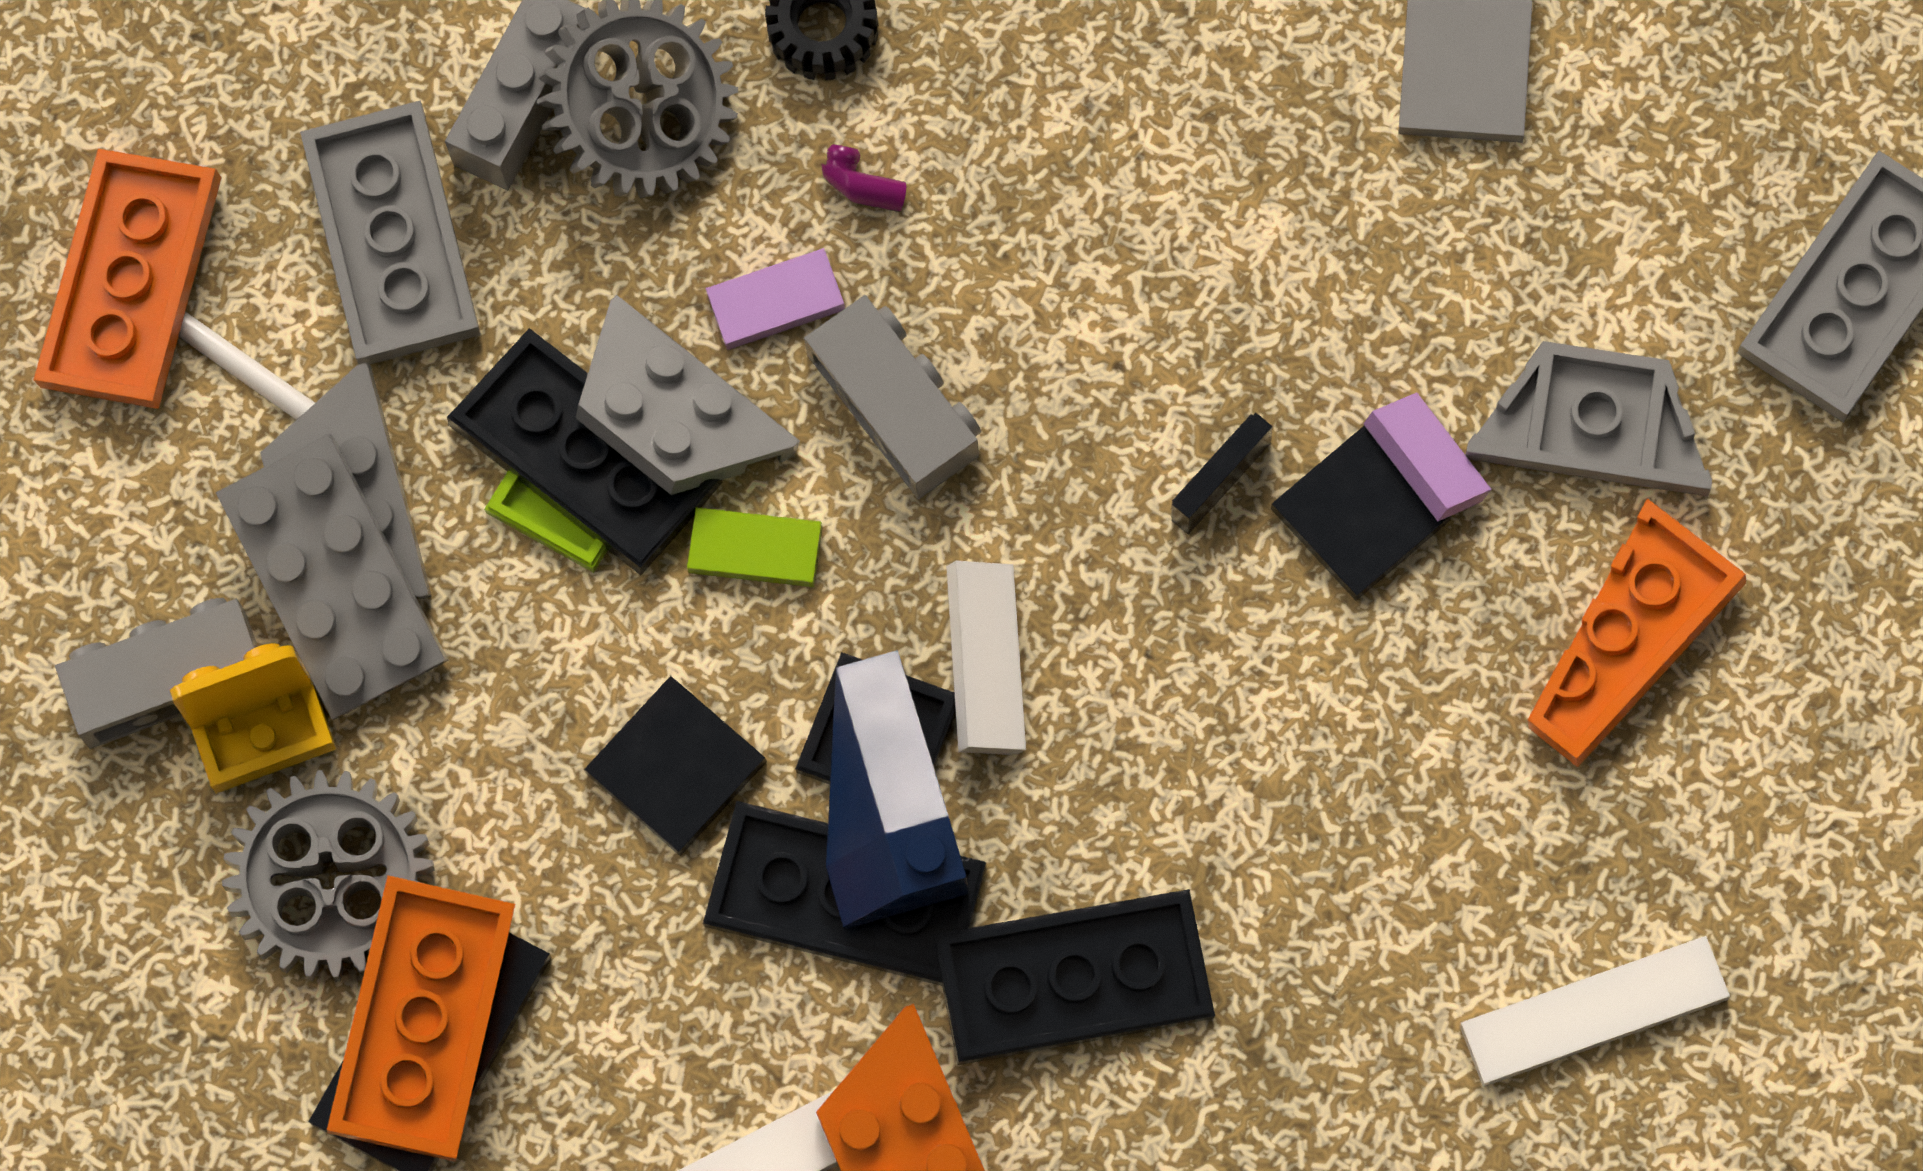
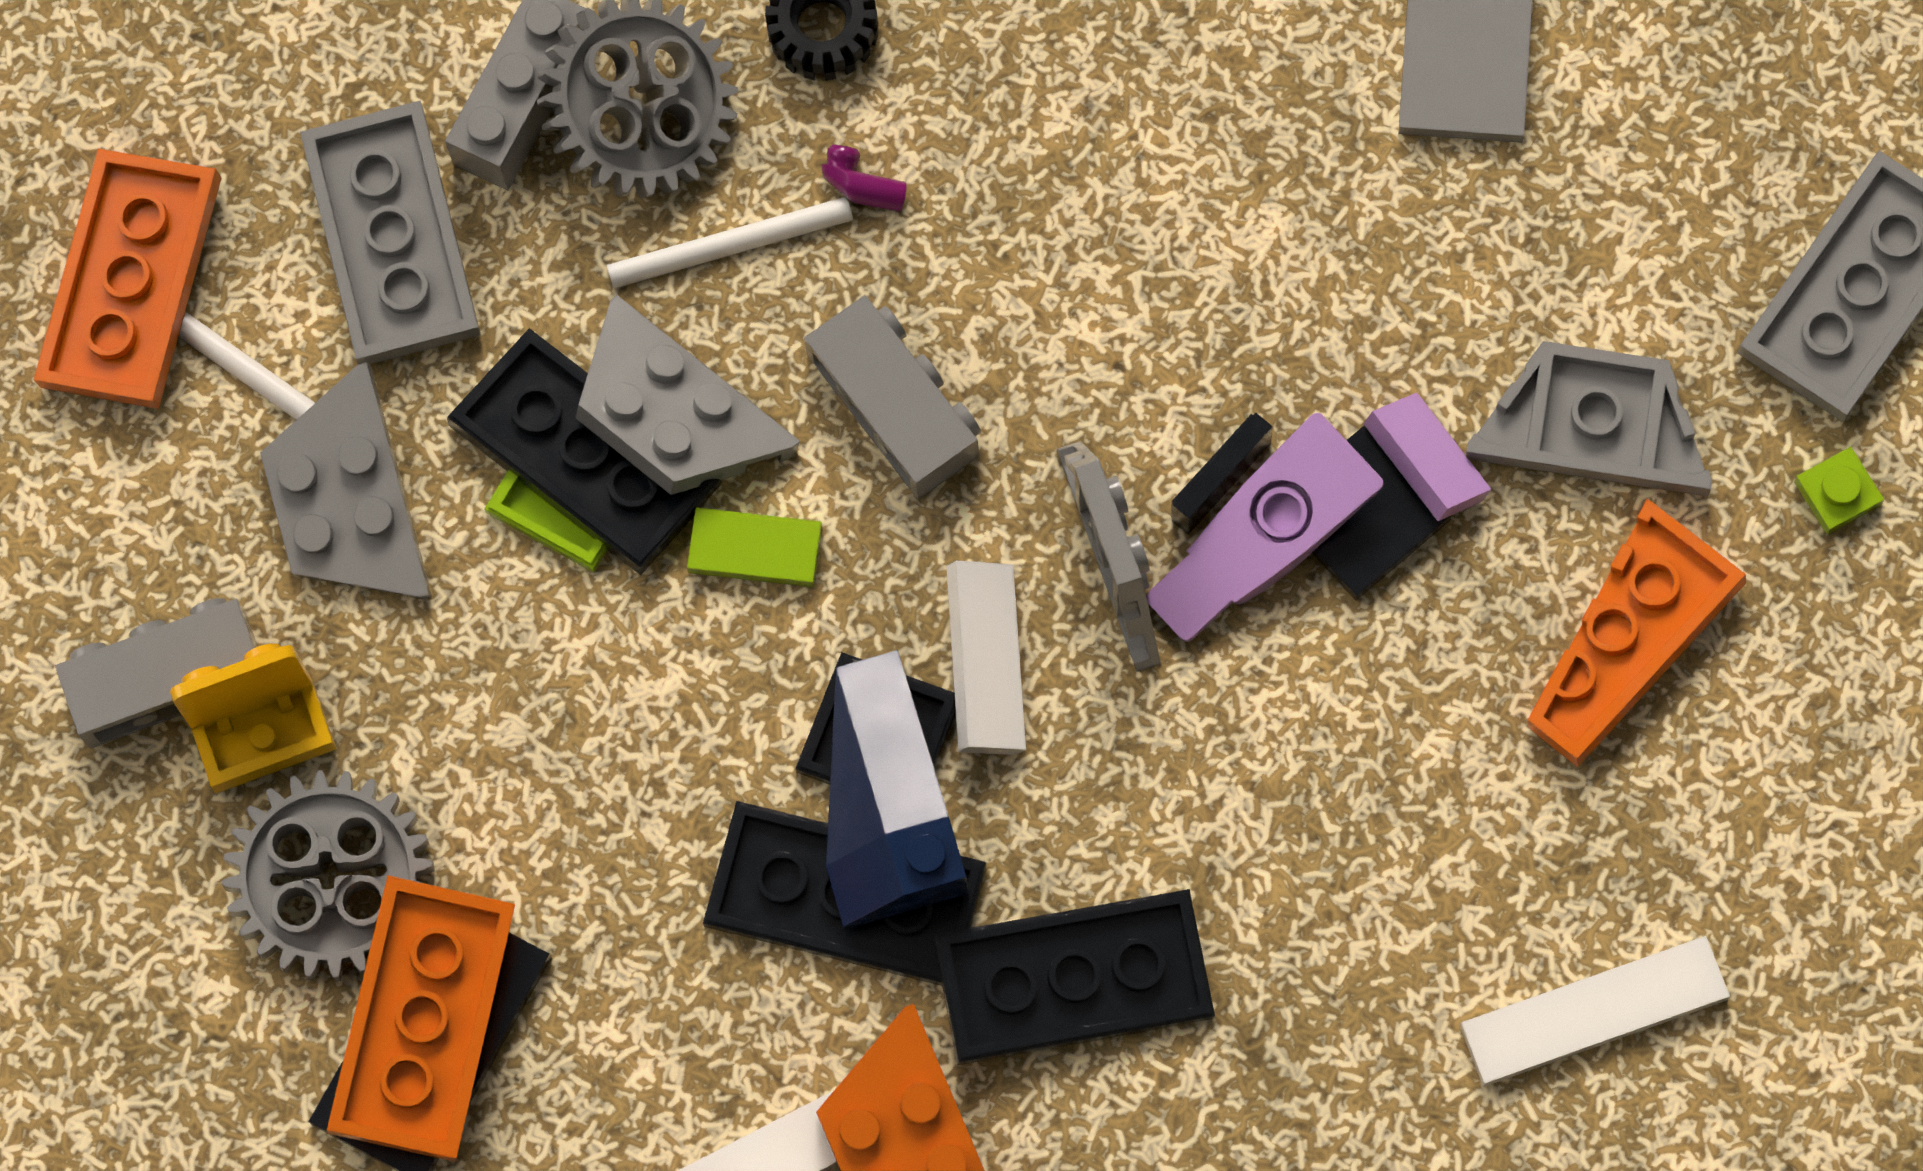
light grey plate [215,434,449,719] -> none
black tile [584,676,767,856] -> none
lavender tile [706,248,845,350] -> none
none -> white bar [607,197,853,289]
none -> light grey wing [1057,441,1161,672]
none -> lavender piece [1146,413,1384,642]
none -> lime plate [1794,447,1885,535]

